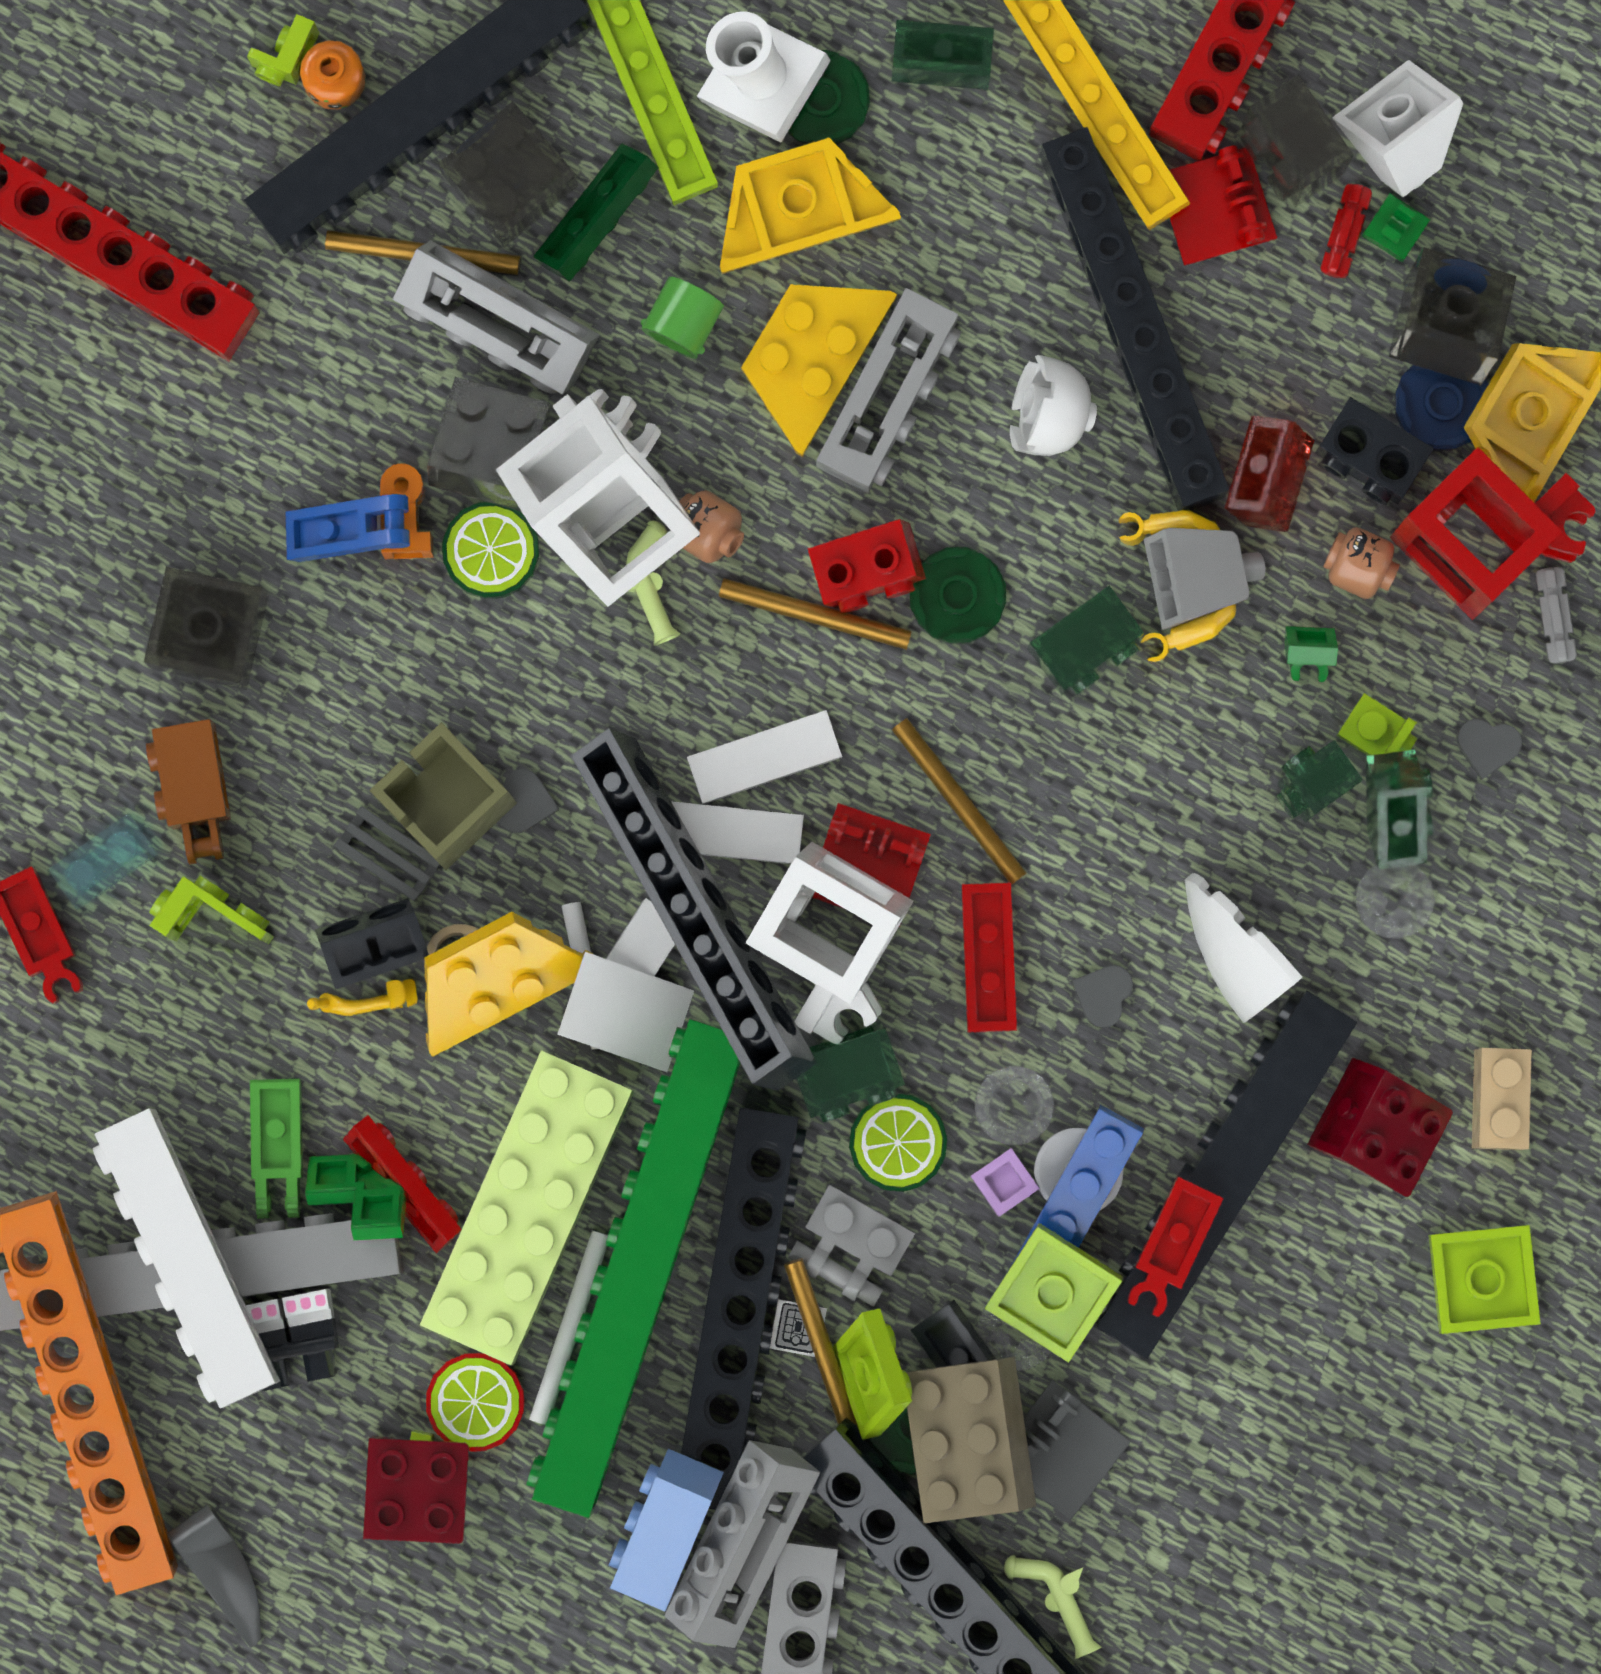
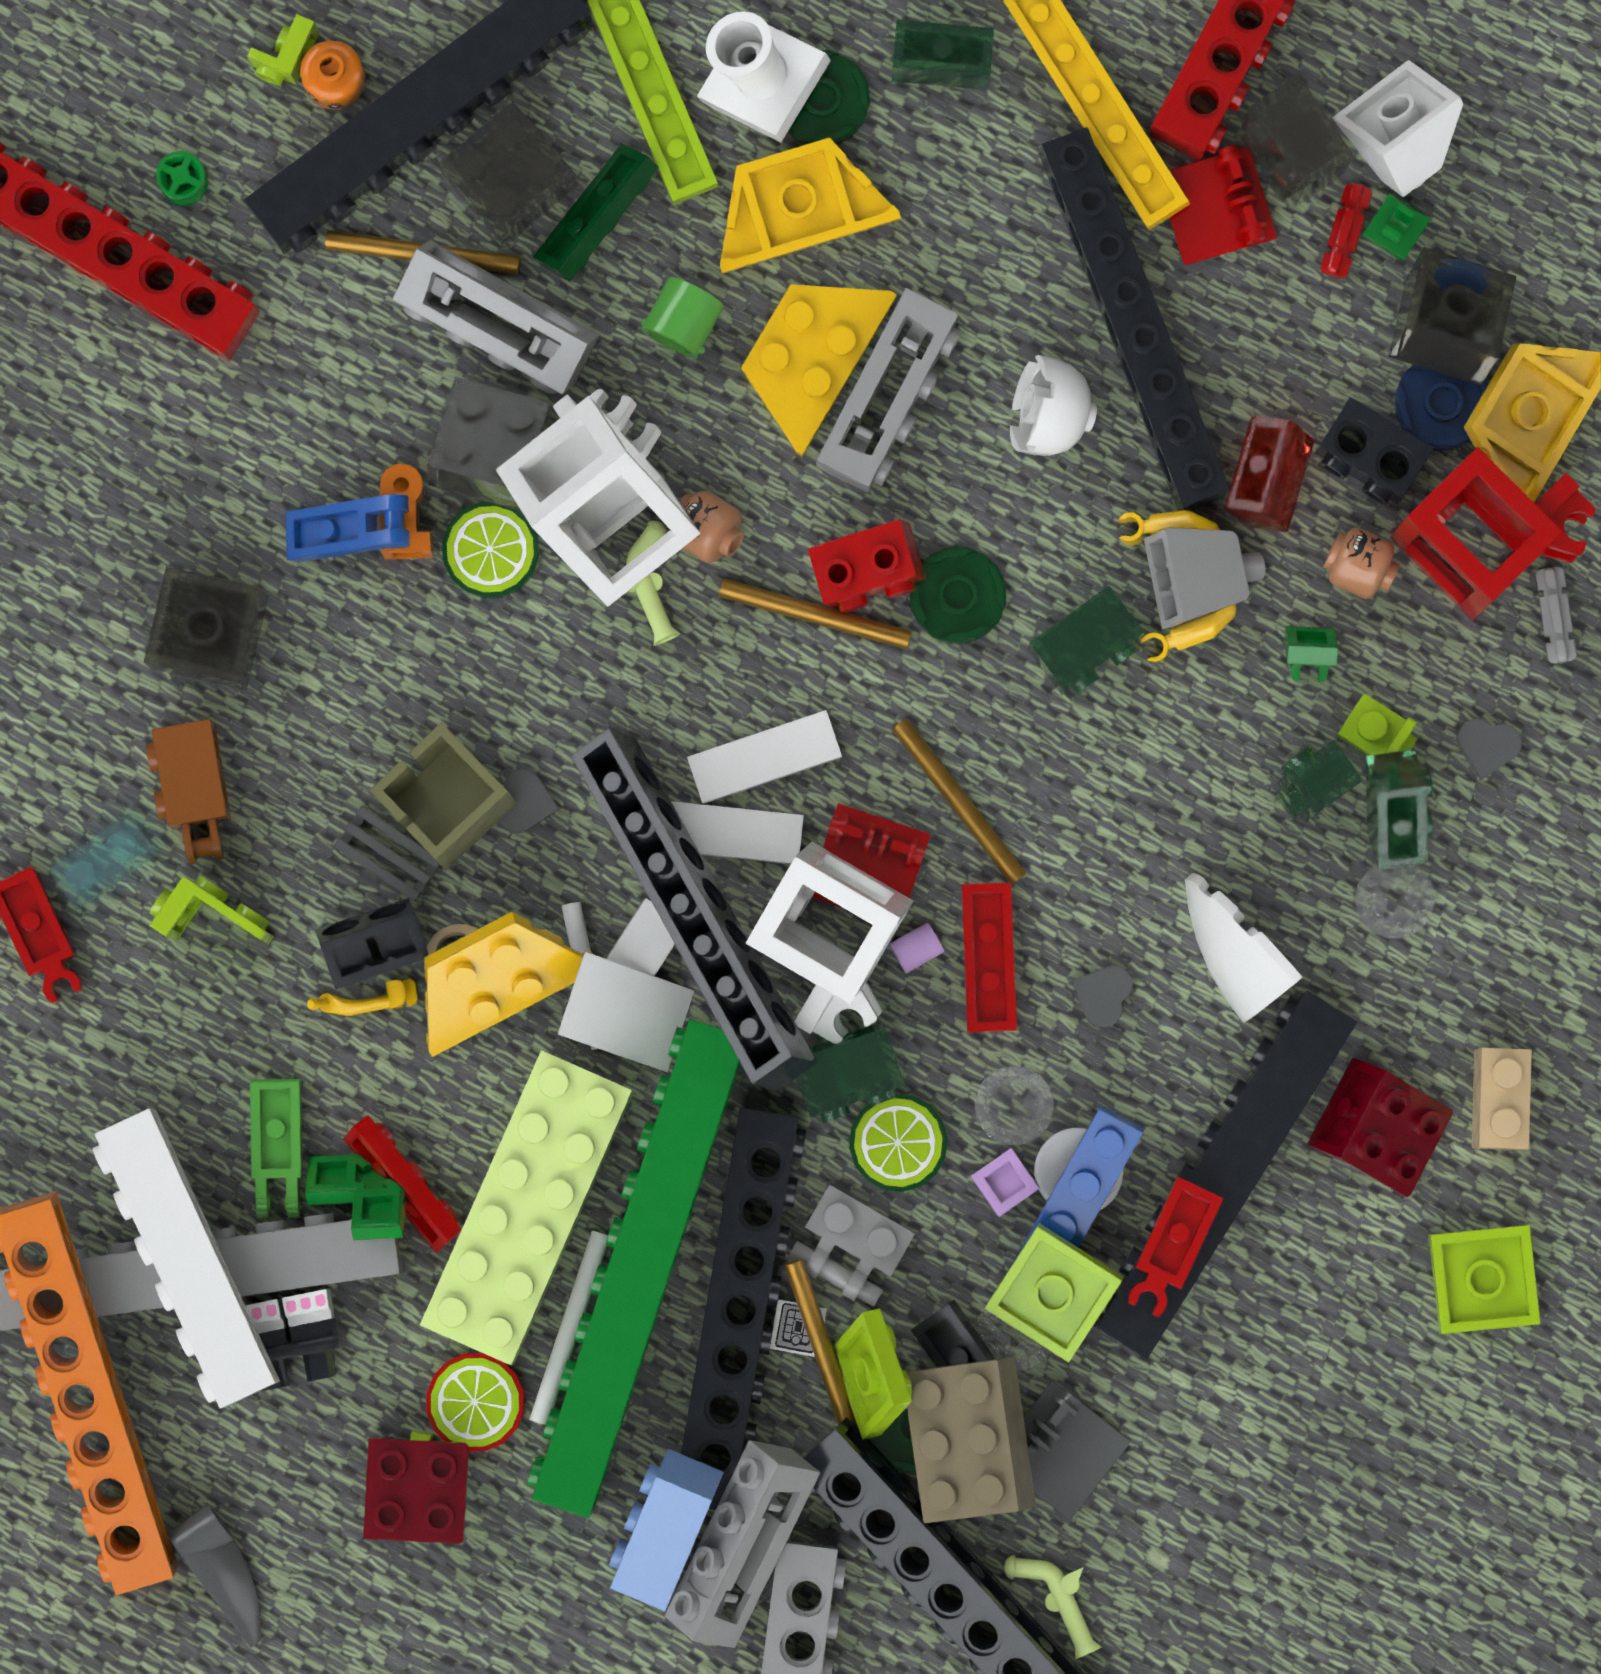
none -> green wheel [156,151,209,206]
none -> lavender hinge [889,922,944,974]

